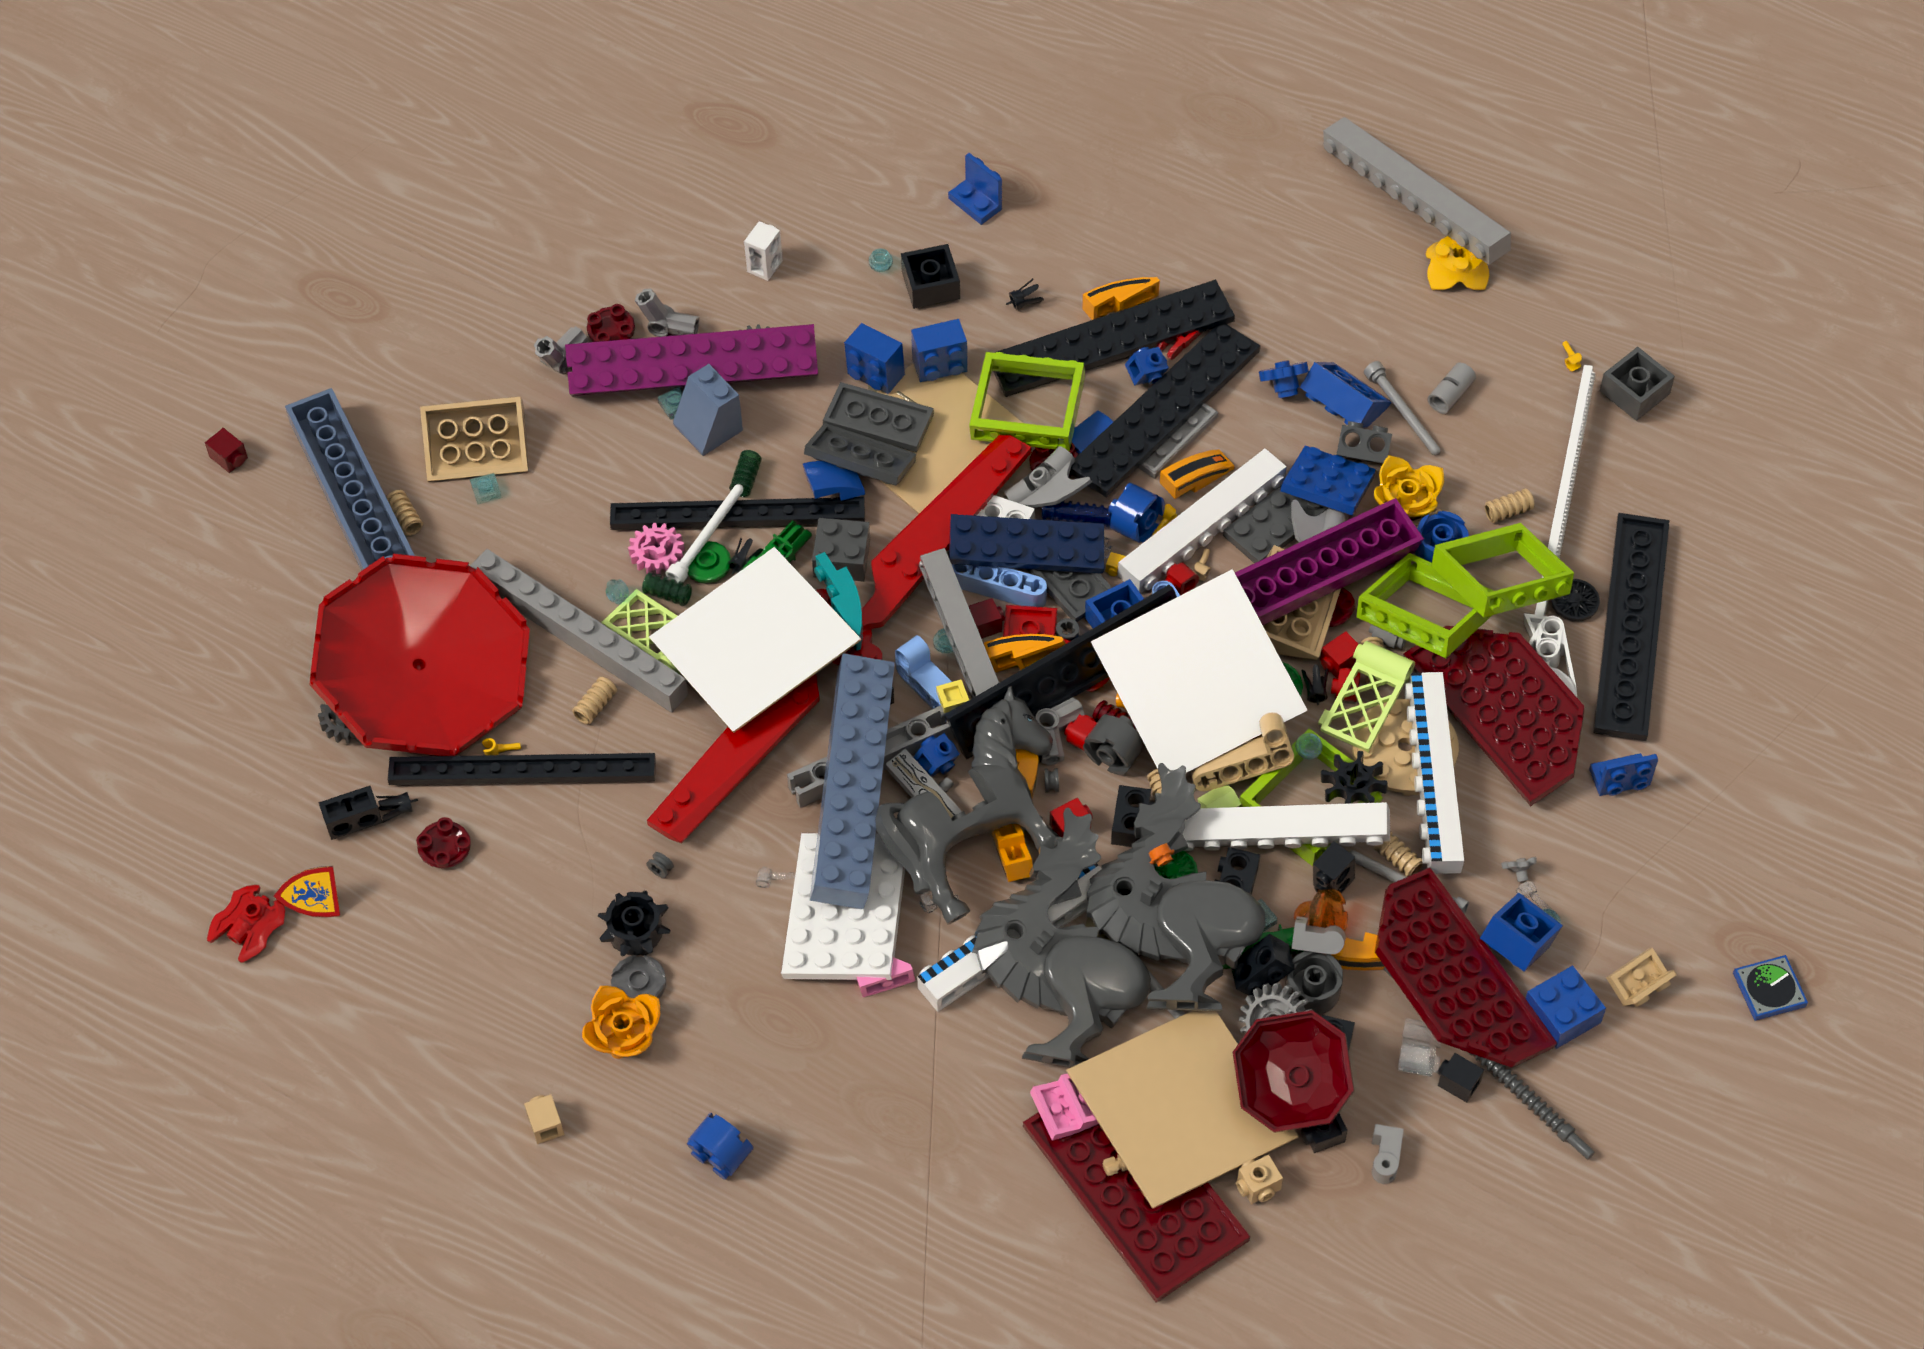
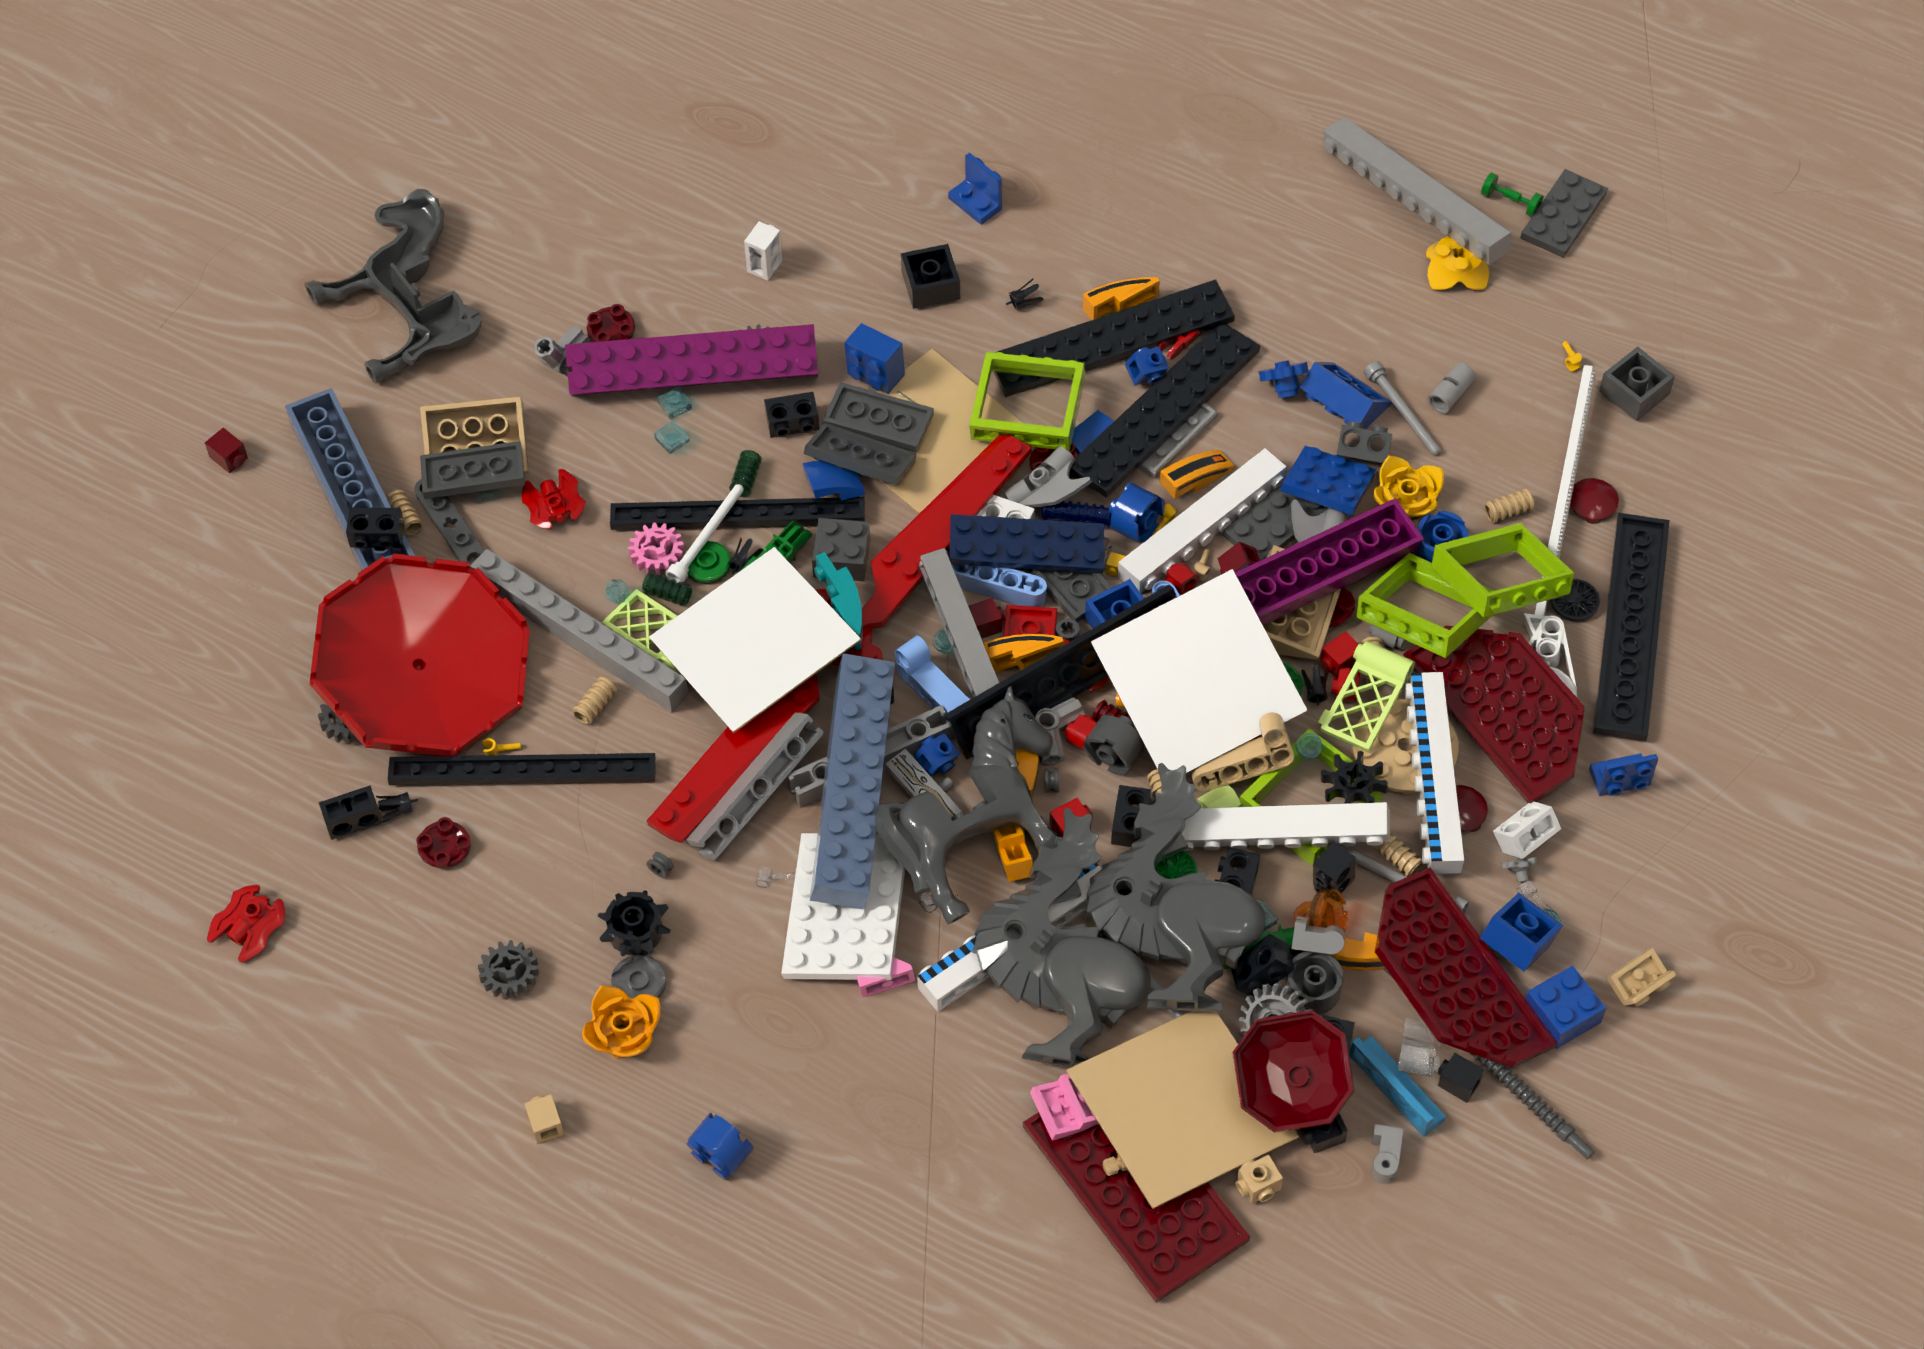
shield [273,866,340,917] -> none
light grey piece [635,289,699,337] -> none
sand blue slope [673,364,743,456] -> none
clear light blue plate [869,248,893,272] -> none
blue brick [911,319,968,382] -> none
light yellow plate [936,679,969,713] -> none
orange plate [1148,843,1175,867] -> none
tile [1733,955,1808,1021] -> none
none -> dark grey animal [305,189,482,384]
none -> black brick [346,507,405,549]
none -> dark grey piece [414,479,484,566]
none -> dark grey plate [420,441,525,499]
none -> dark grey gear [478,940,539,999]
none -> red piece [521,469,586,529]
none -> clear light blue plate [654,420,690,454]
none -> light grey piece [686,712,824,861]
none -> black brick [764,392,819,438]
none -> dark red brick [1217,542,1260,575]
none -> dark azure fence [1349,1036,1446,1137]
none -> dark red dish [1456,785,1488,832]
none -> green wheel [1481,172,1544,217]
none -> white brick [1493,802,1561,859]
none -> dark grey plate [1520,169,1608,258]
none -> dark red dish [1570,478,1619,524]

